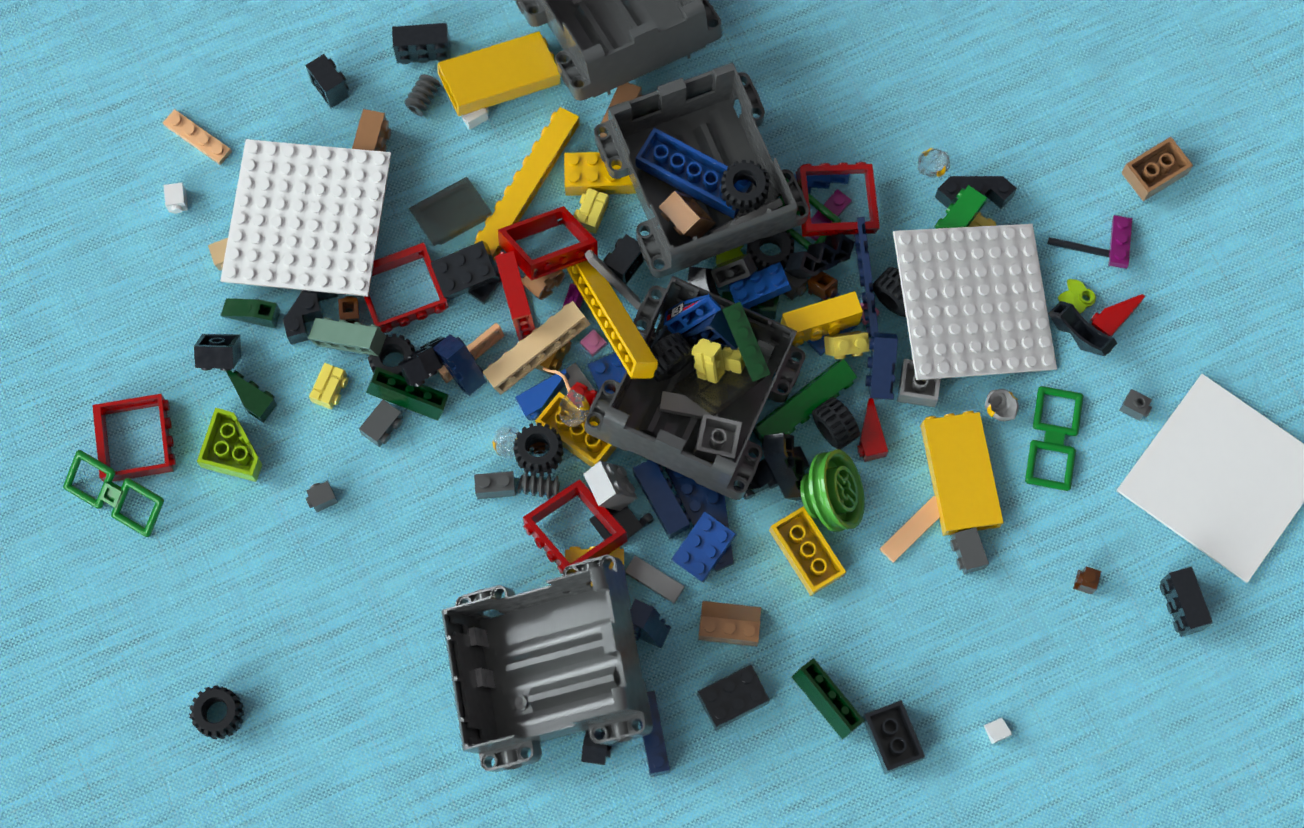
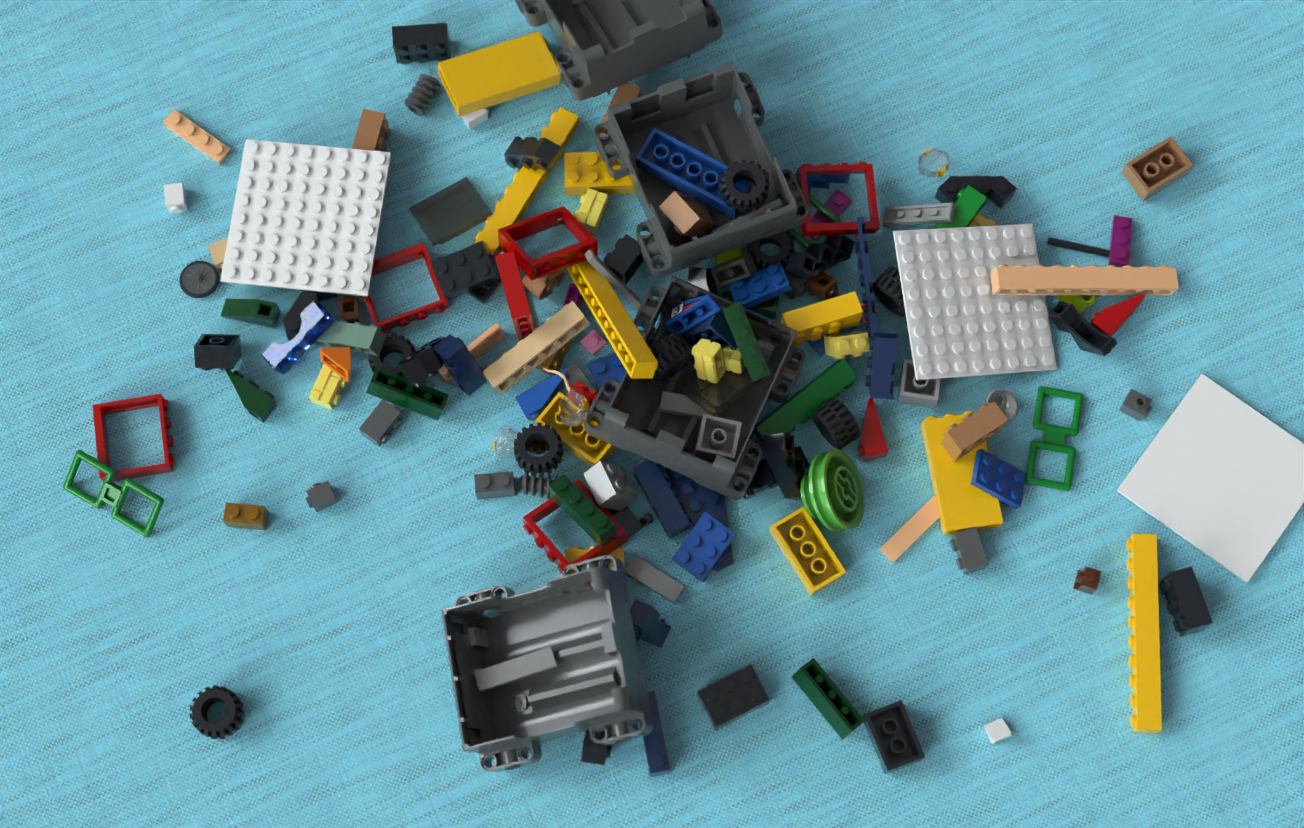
lime brick [197,408,262,482] -> none
black brick [305,54,349,108] -> none
medium nougat slope [698,601,761,647] -> none
none -> dark grey wheel [179,261,219,298]
none -> pearl gold brick [223,502,269,530]
none -> clear blue arch [261,301,335,375]
none -> orange slope [320,347,351,383]
none -> light grey tile [474,646,558,692]
none -> black brick [504,136,562,172]
none -> dark green brick [549,474,616,548]
none -> light grey tile [882,202,956,227]
none -> medium nougat brick [941,401,1008,462]
none -> blue plate [971,449,1026,509]
none -> light nougat brick [990,264,1179,295]
none -> yellow brick [1126,533,1162,734]

